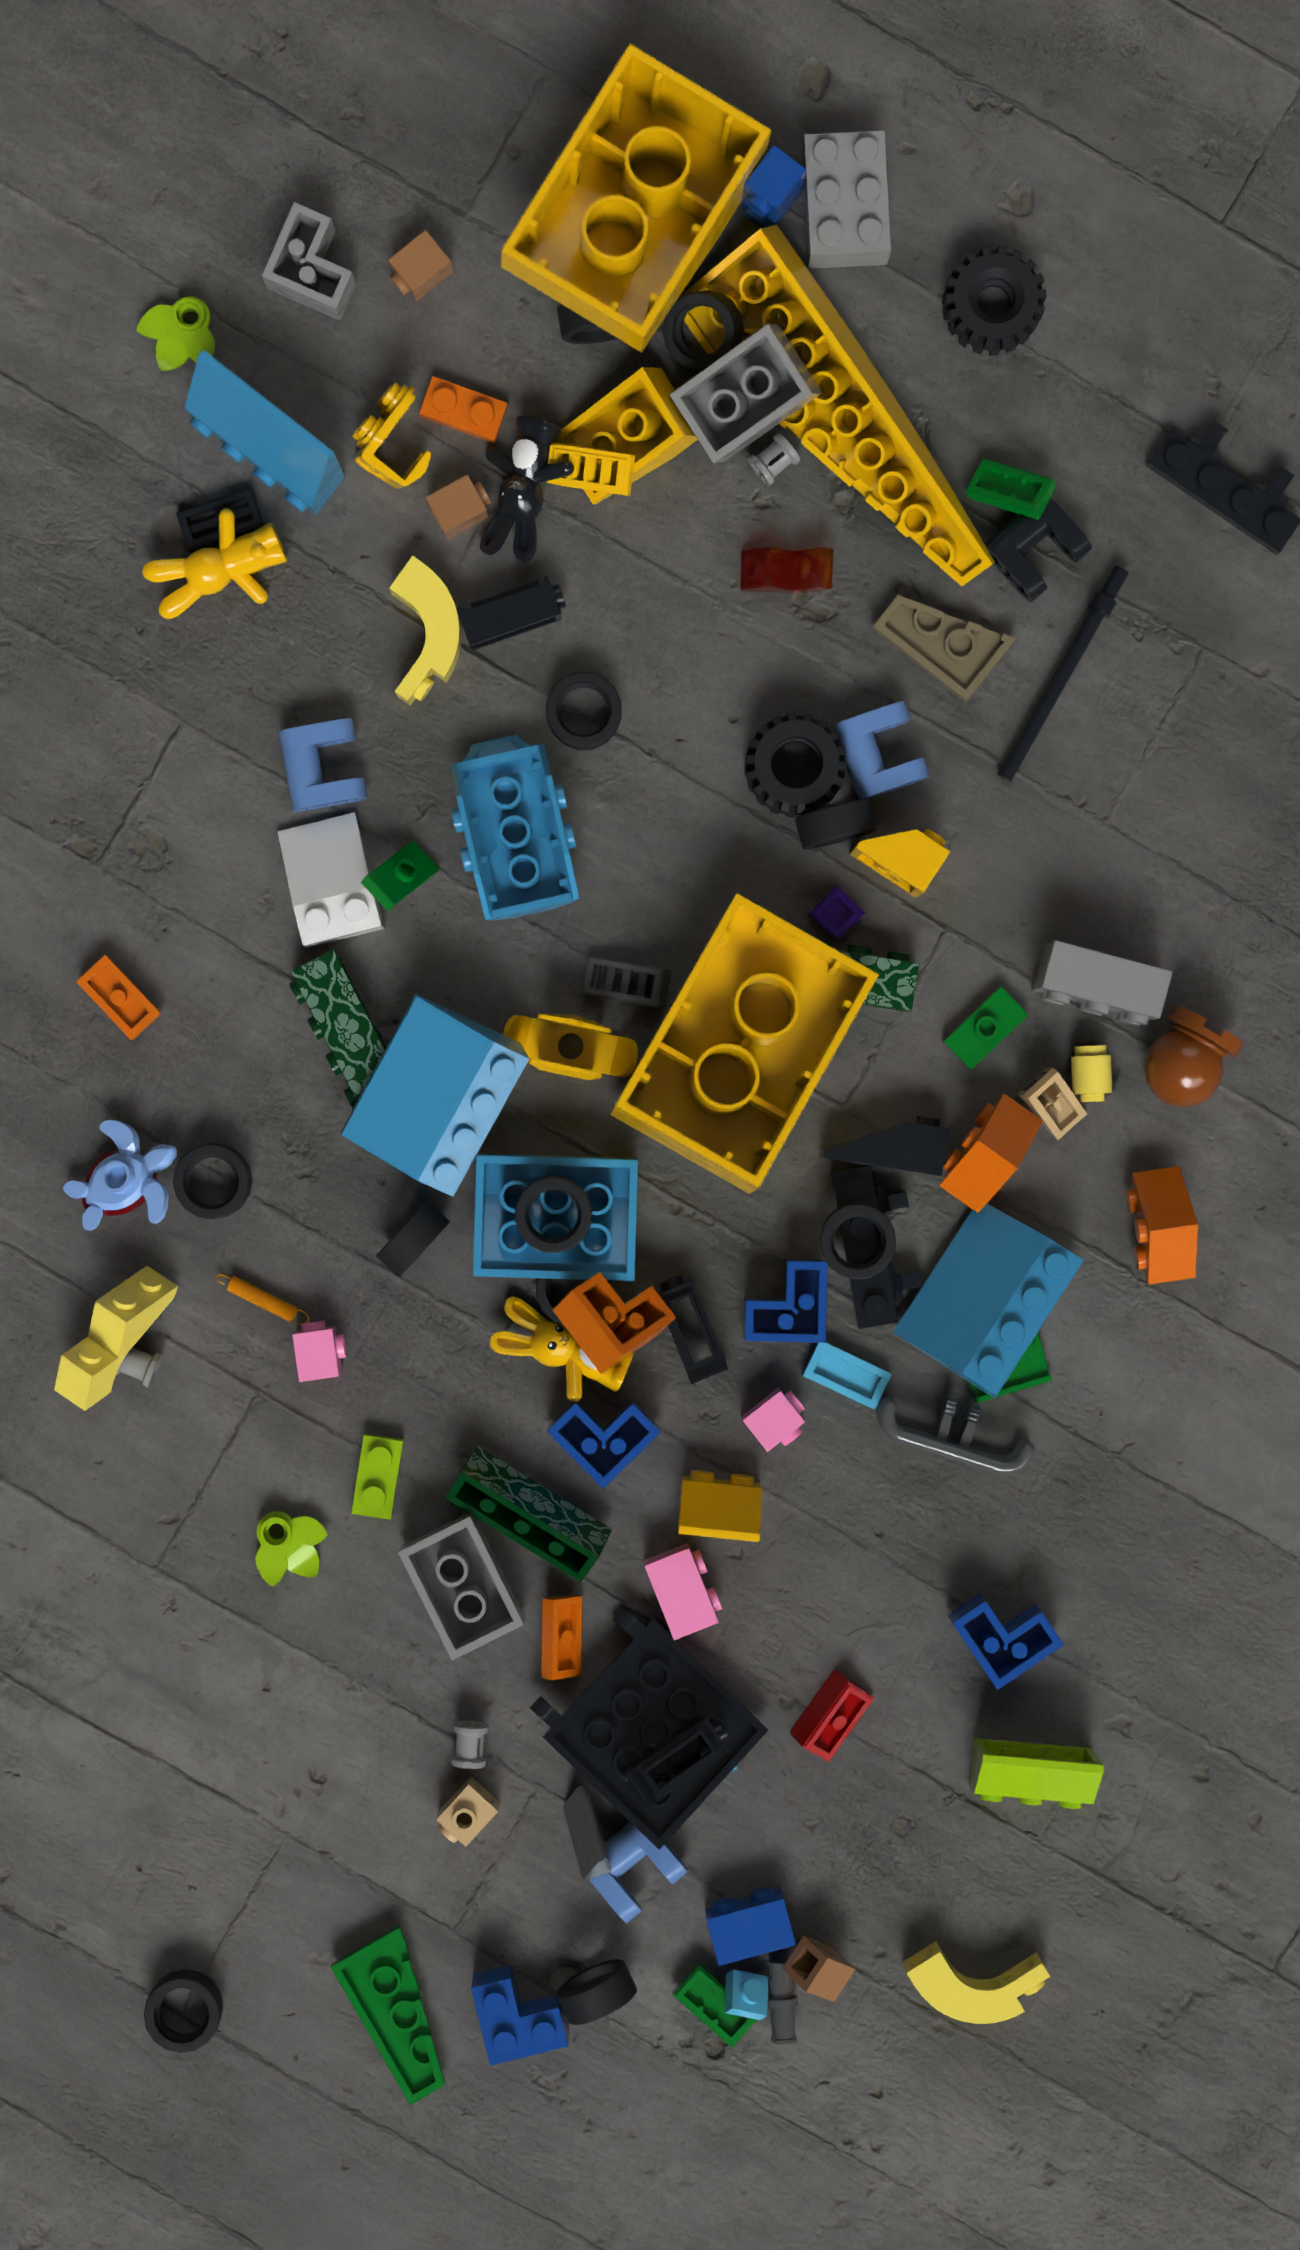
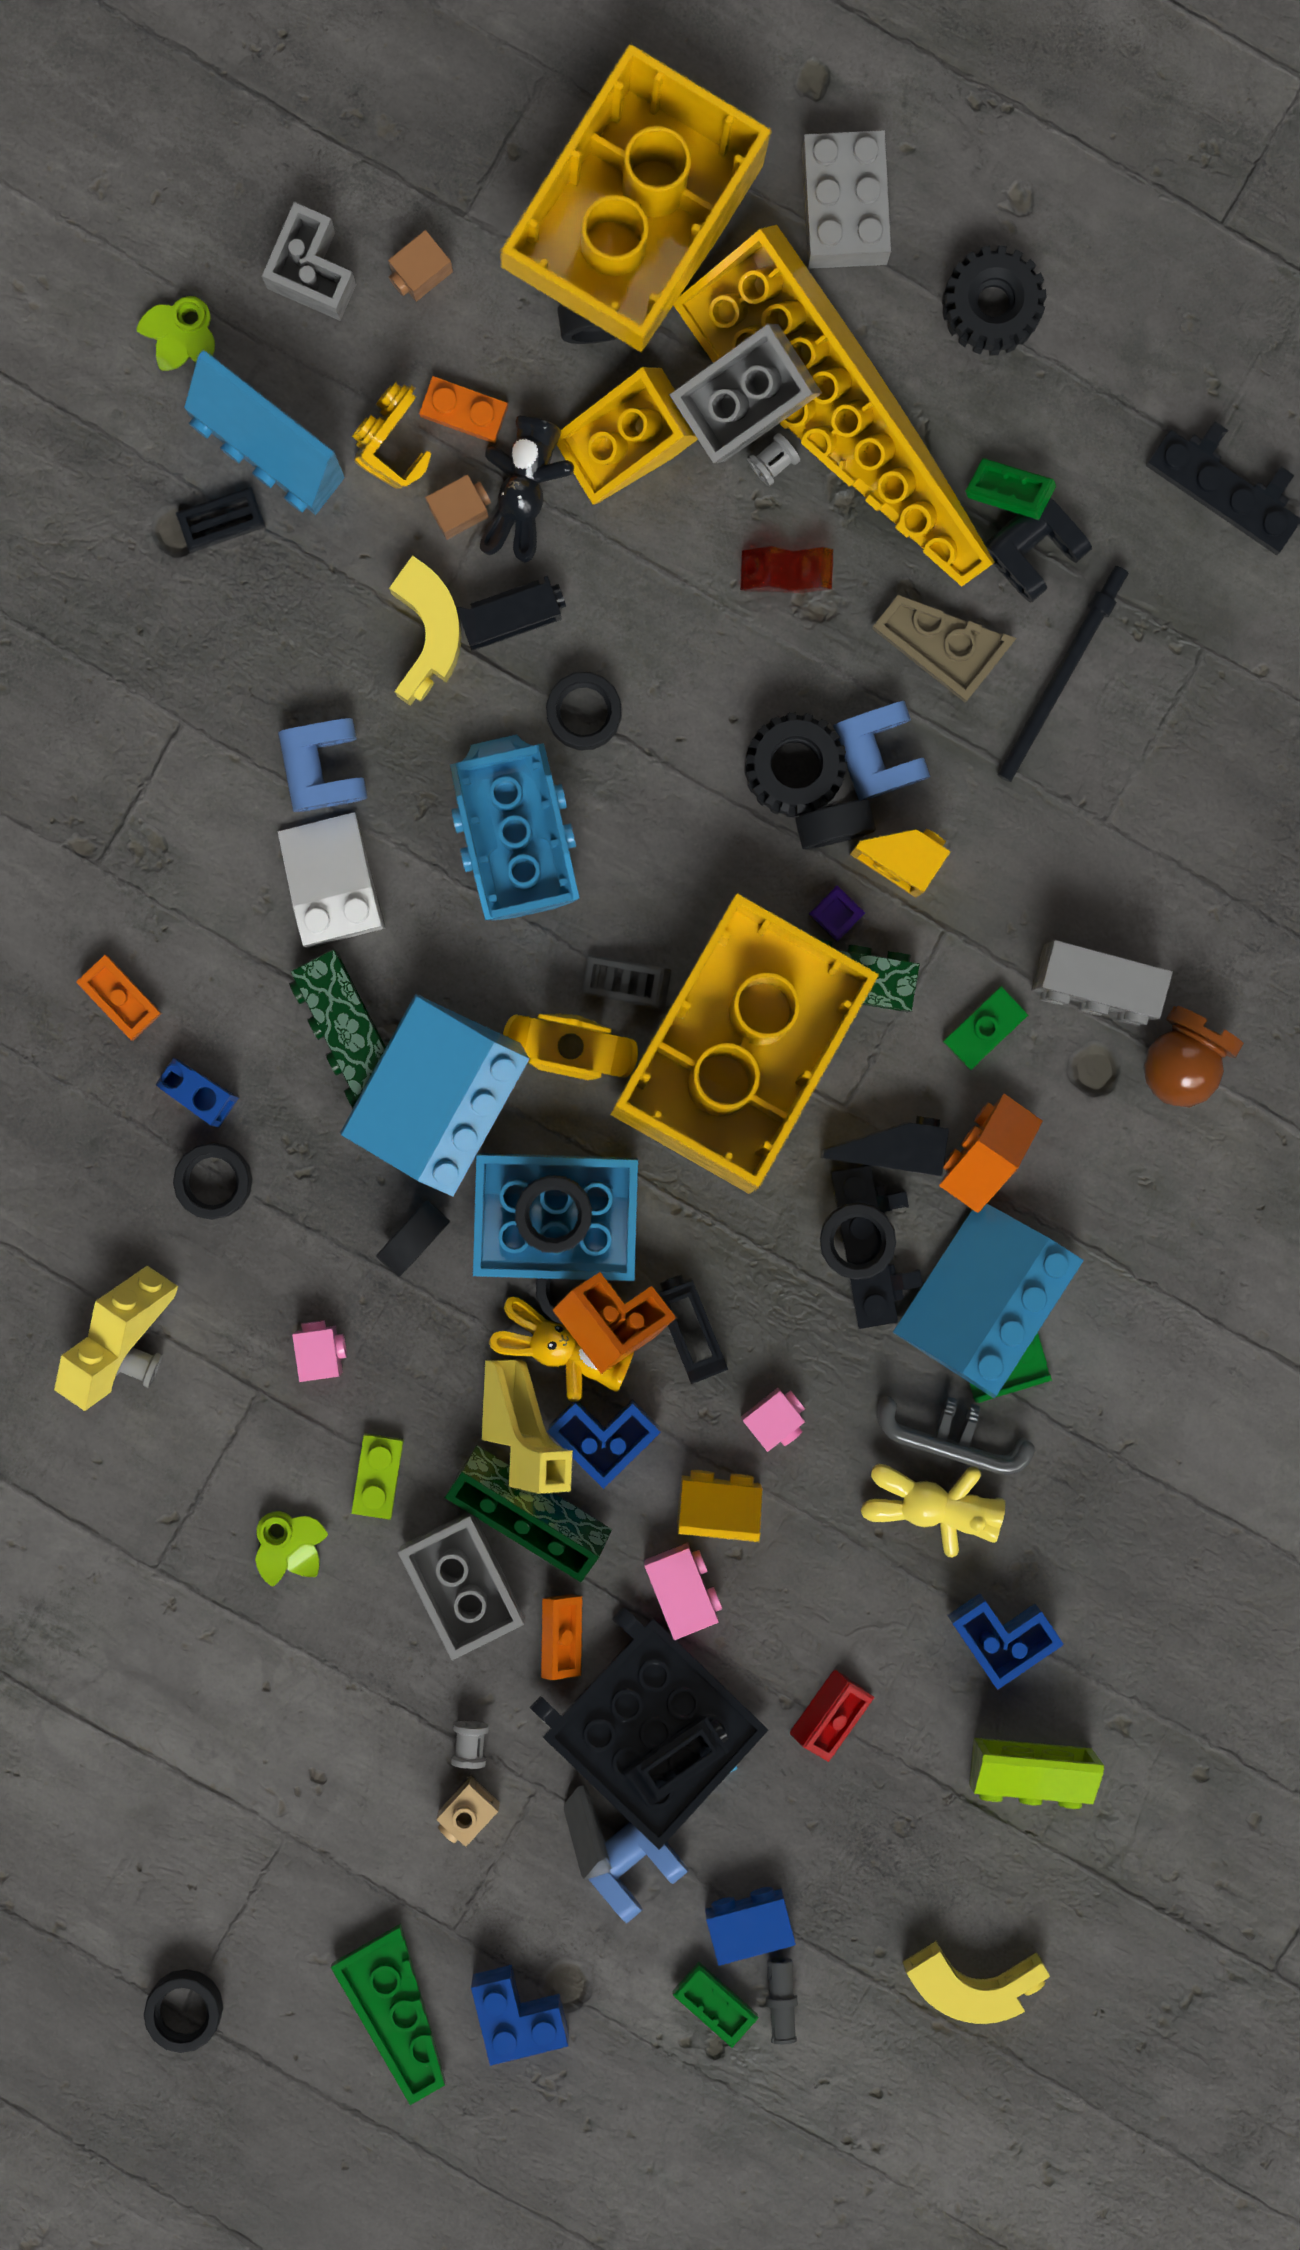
light blue animal [63,1120,177,1231] -> none
yellow animal [142,508,288,619] -> none
light orange piece [215,1274,309,1325] -> none
green plate [361,841,440,912] -> none
yellow slope [546,442,635,496] -> none
black tyre [557,1959,637,2025] -> none
black tyre [663,290,744,371] -> none
medium azure plate [725,1969,768,2020] -> none
blue brick [741,145,806,228] -> none
blue brick [743,1259,828,1343] -> none
medium nougat brick [782,1936,855,2002] -> none
medium azure tile [802,1342,892,1410] -> none
tan slope [1016,1068,1087,1140] -> none
light yellow brick [1071,1045,1112,1102] -> none
orange brick [1126,1166,1198,1285] -> none
none -> blue leg [156,1057,239,1128]
none -> light yellow arch [482,1359,573,1494]
none -> light yellow animal [861,1464,1005,1558]

